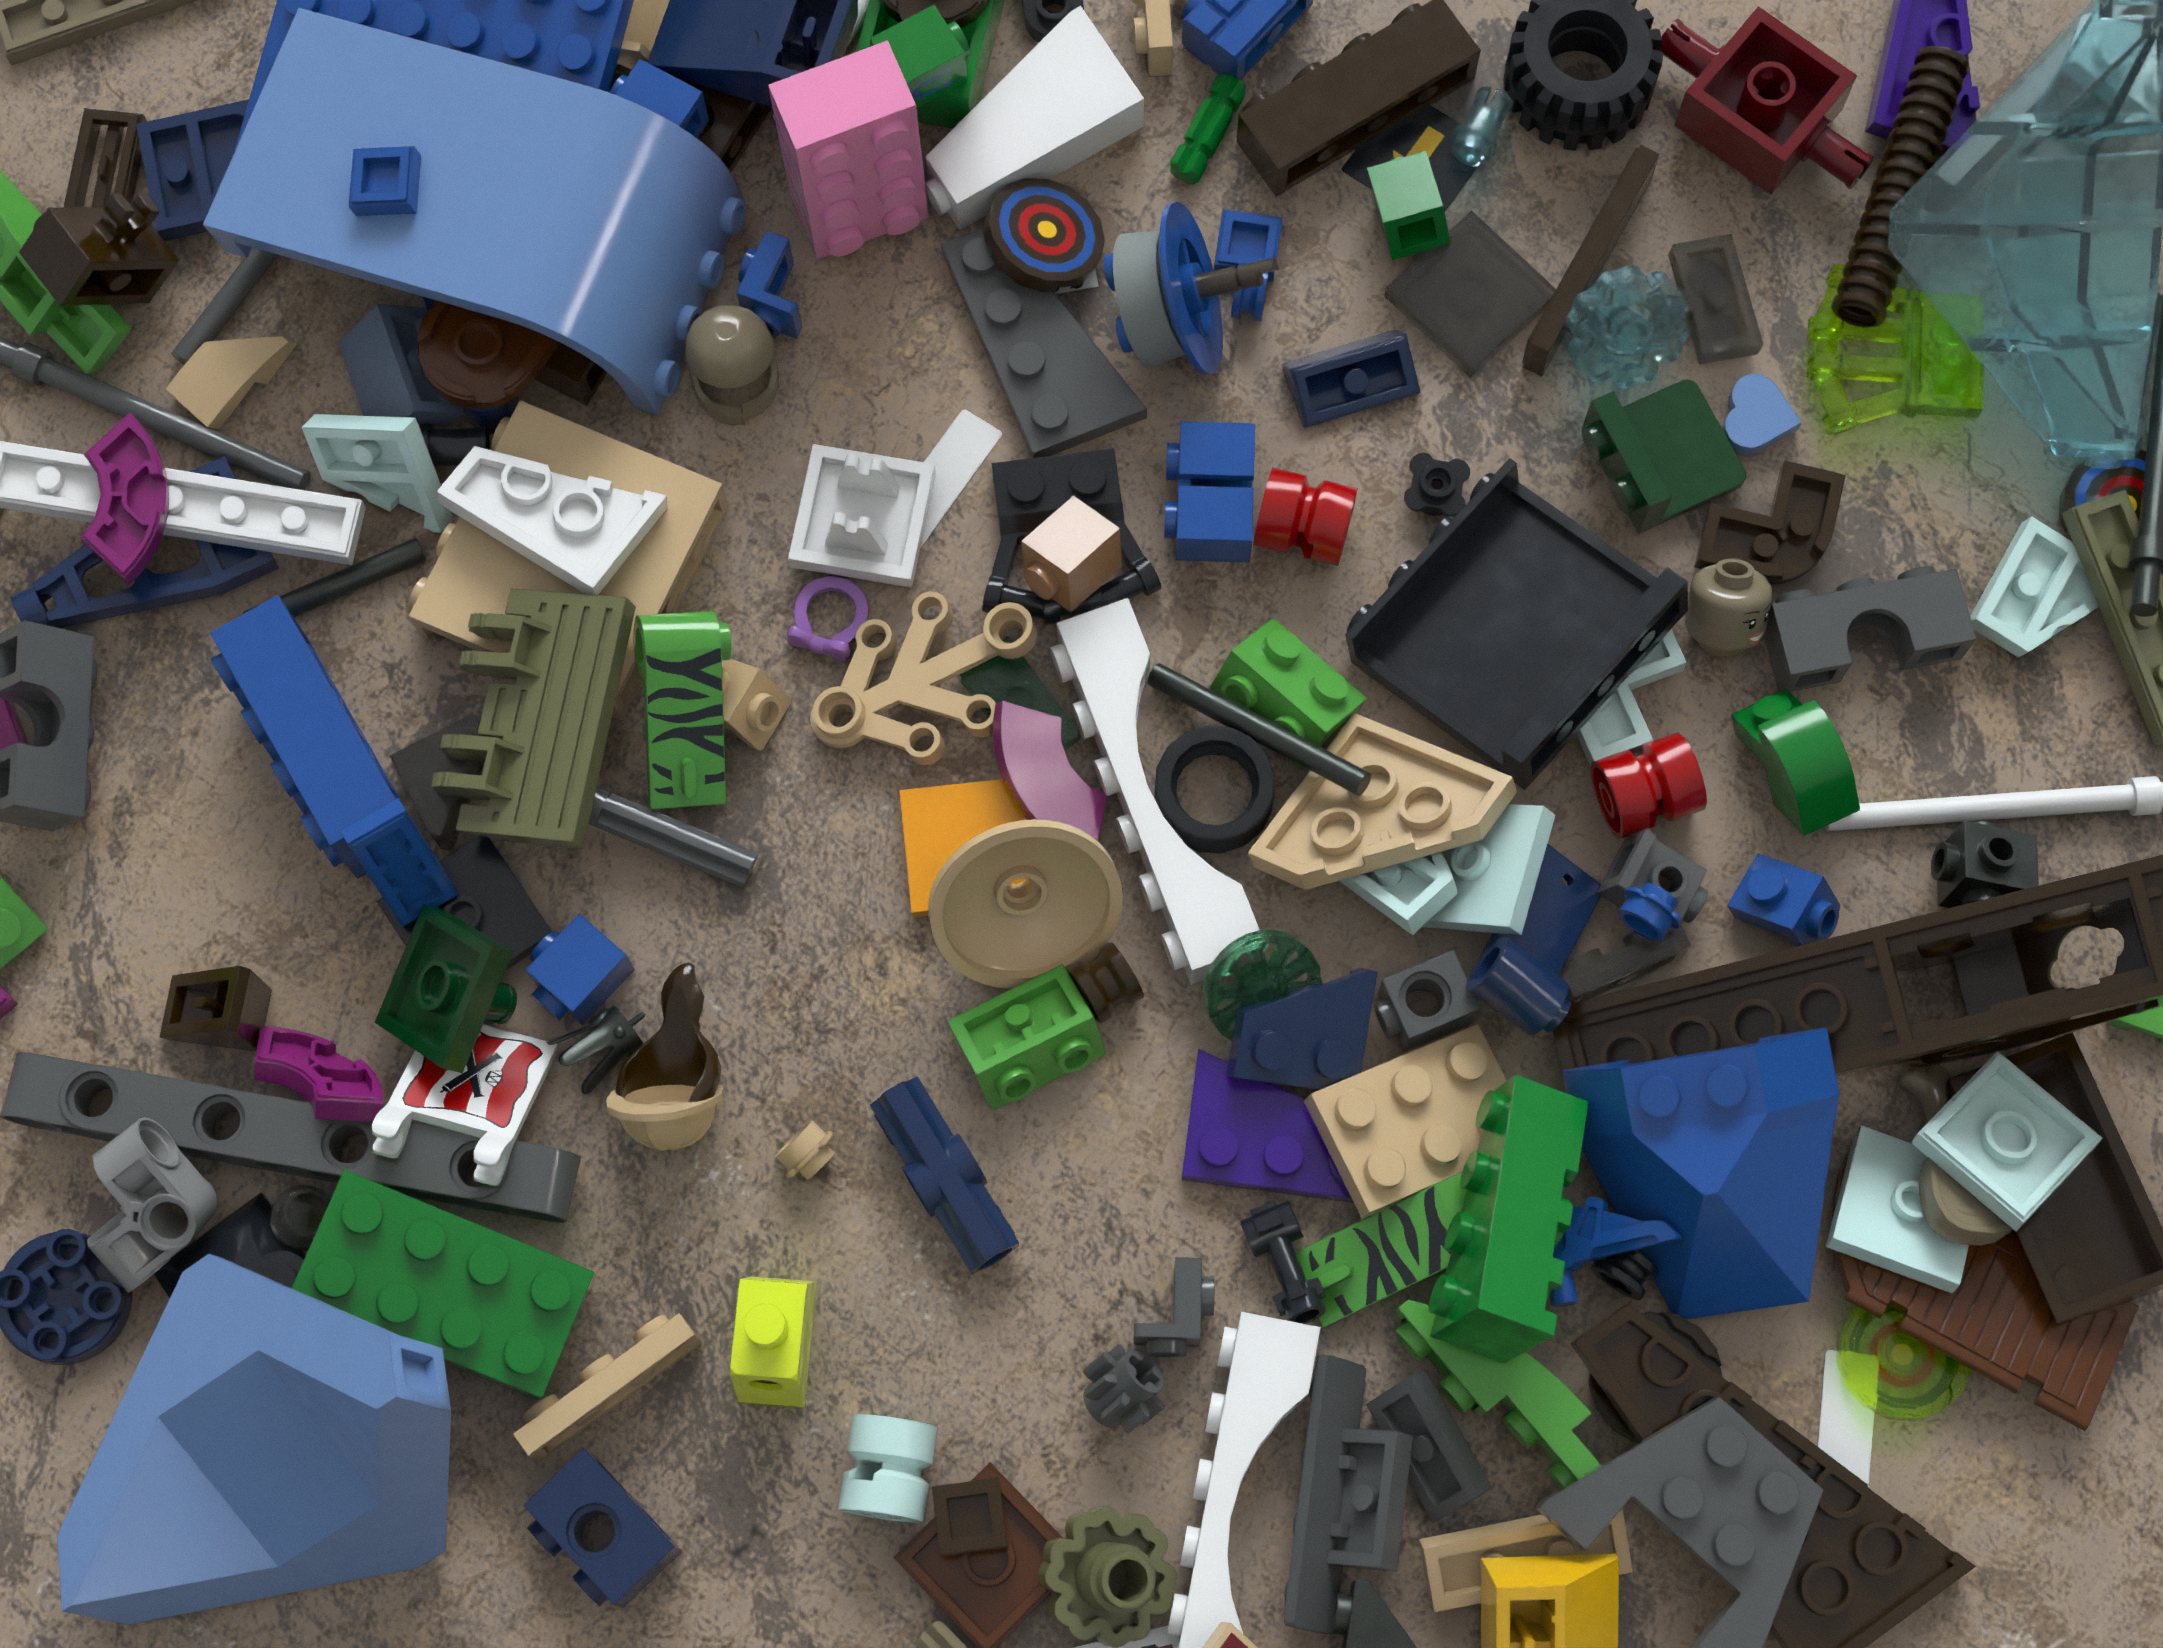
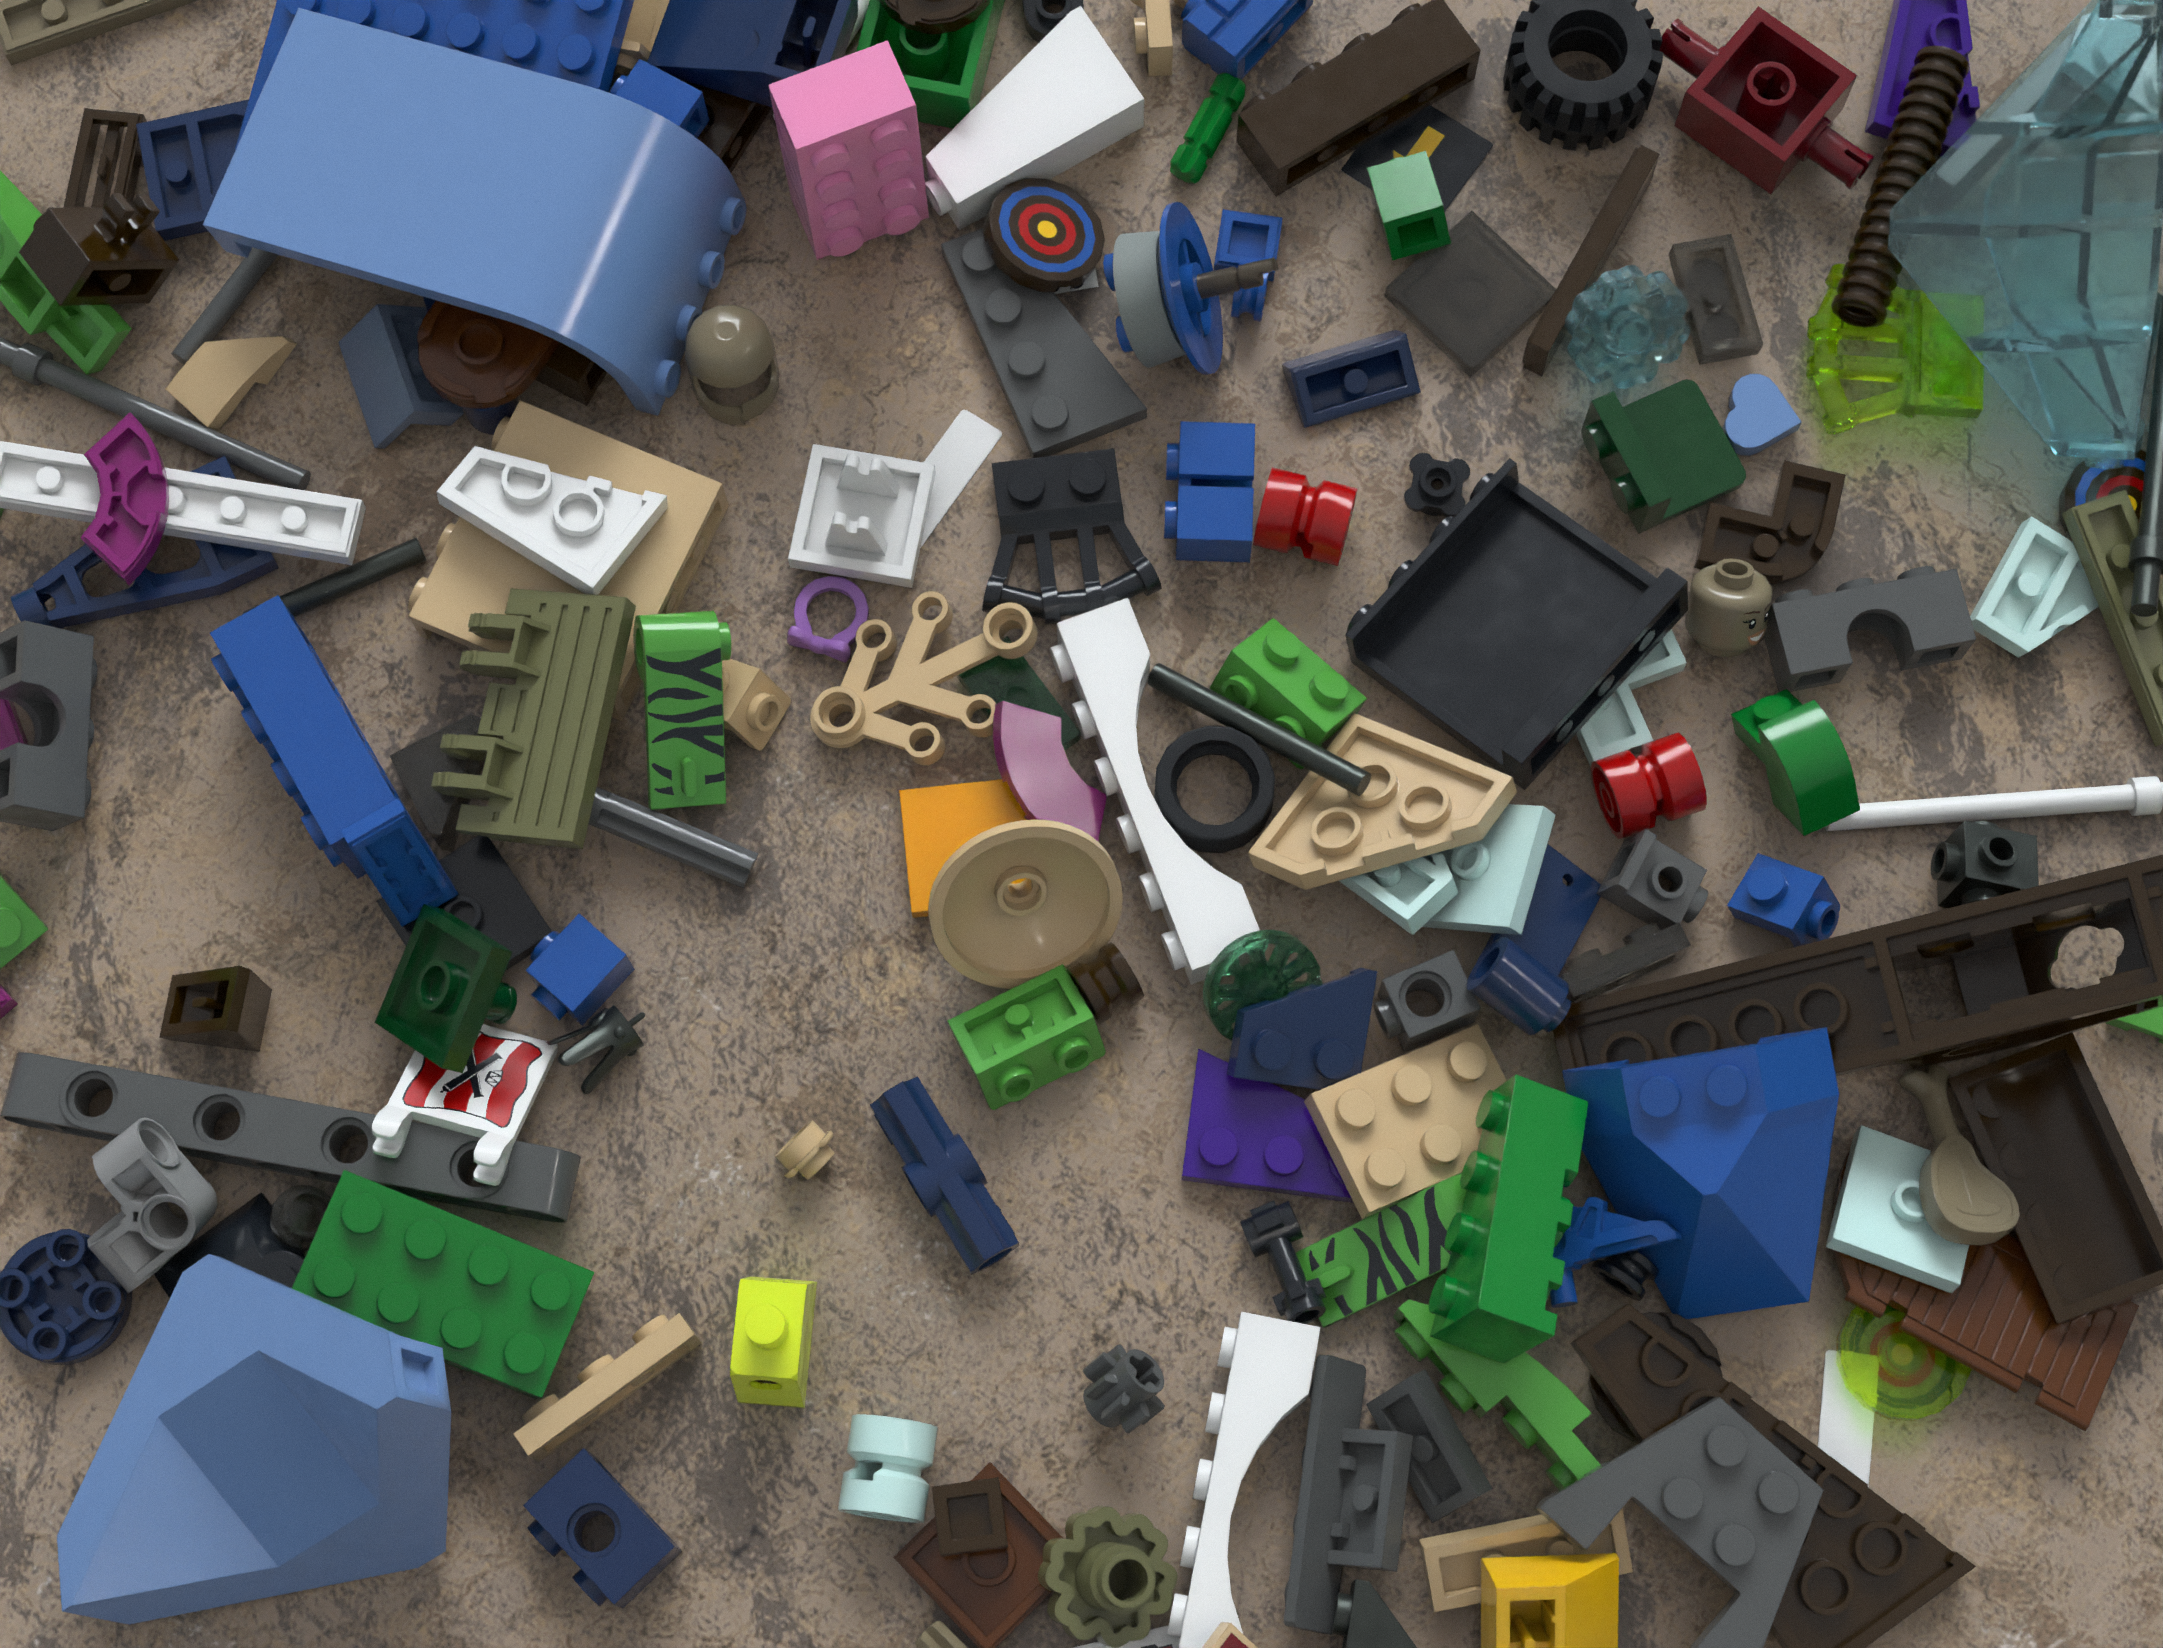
magenta tile [254,1026,383,1122] -> none
light aqua wing [302,414,454,533] -> none
blue tile [349,146,421,216] -> none
black pin [421,424,490,468] -> none
piece [606,962,724,1151] -> none
blue bracket [736,230,802,338] -> none
green brick [870,4,971,109] -> none
medium nougat brick [1021,496,1122,612] -> none
dark grey bracket [1133,1257,1215,1357] -> none
clear light blue pin [1450,86,1513,166] -> none
blue plate [1618,883,1681,942] -> none
light aqua plate [1912,1051,2102,1232] -> none

